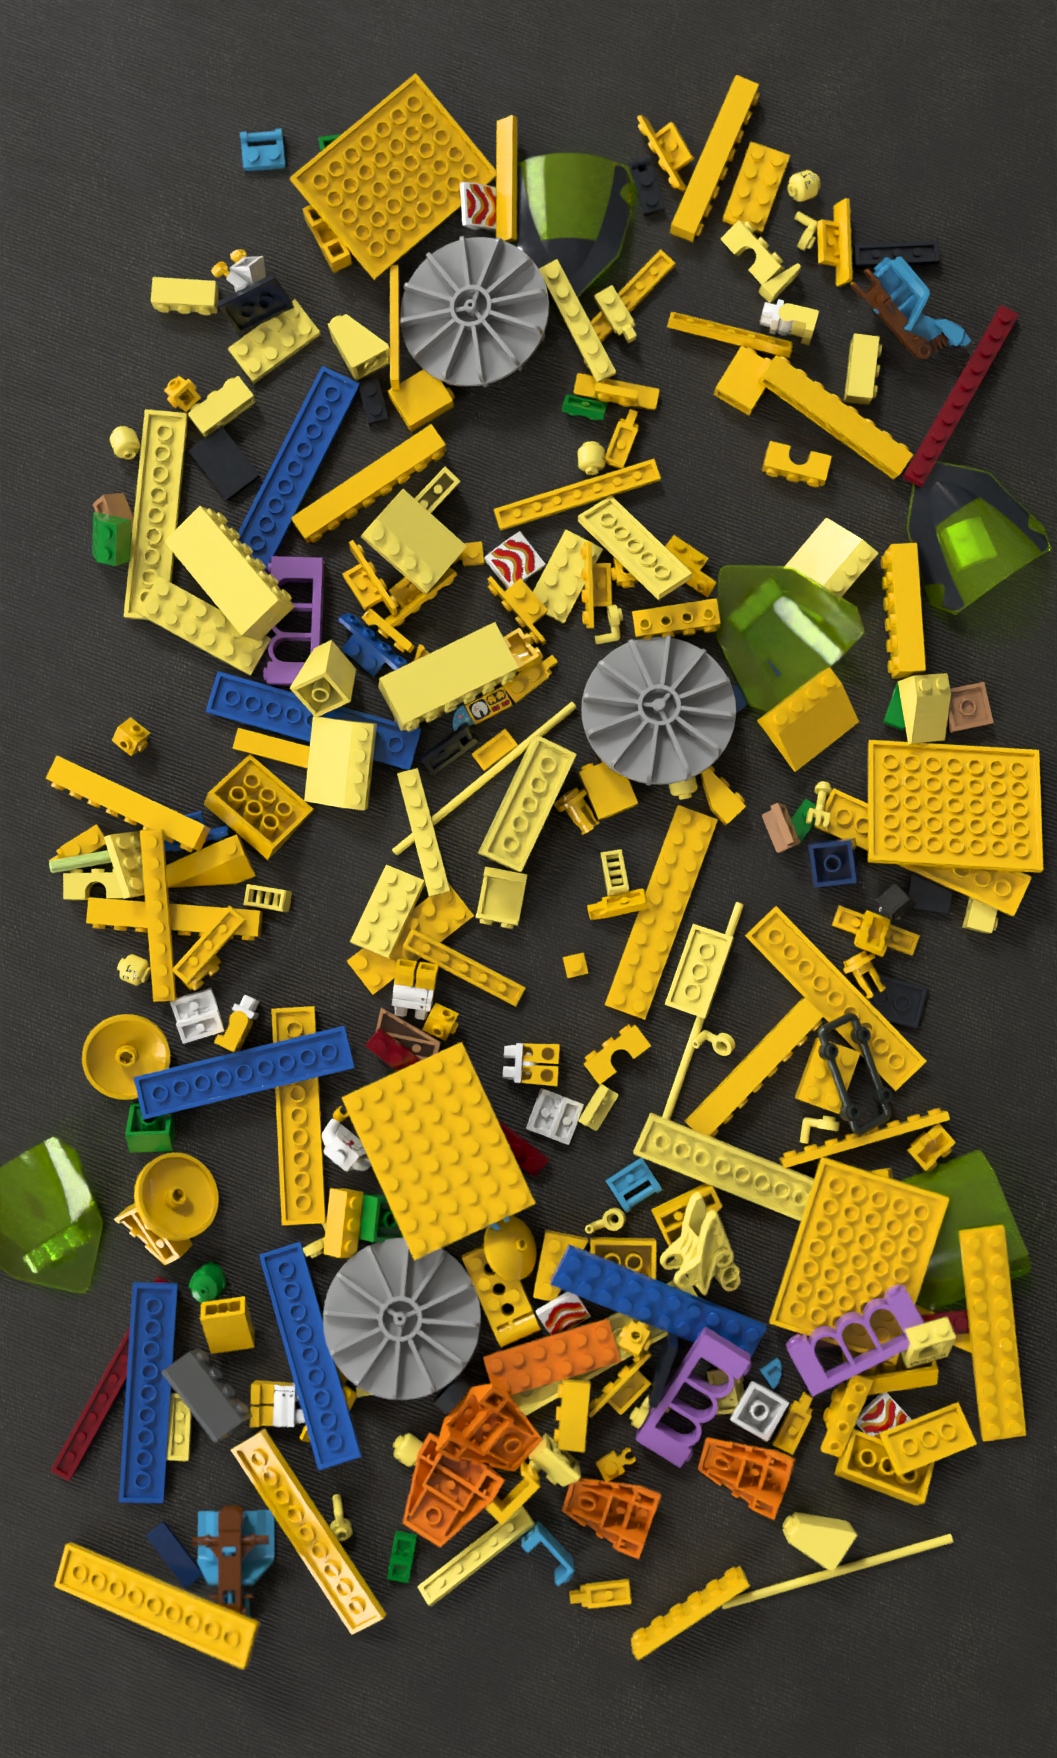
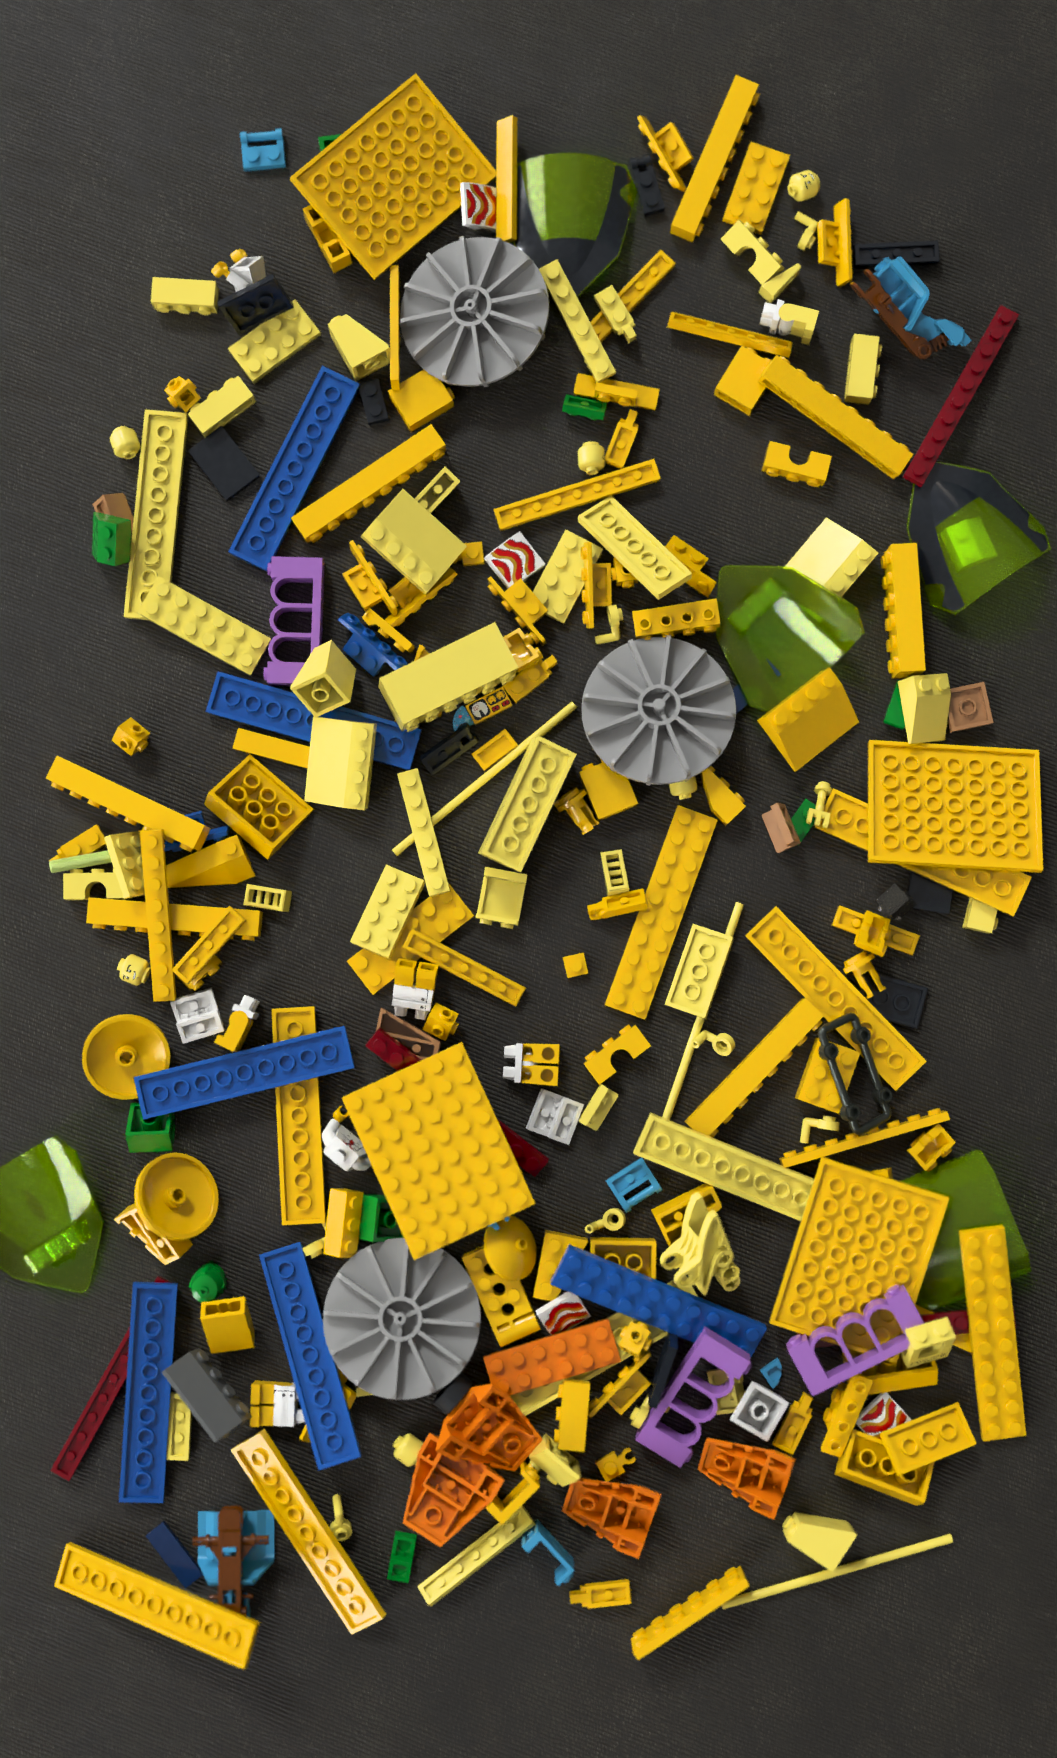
light yellow brick [164,506,295,641] -> none
dark blue brick [808,837,861,887] -> none

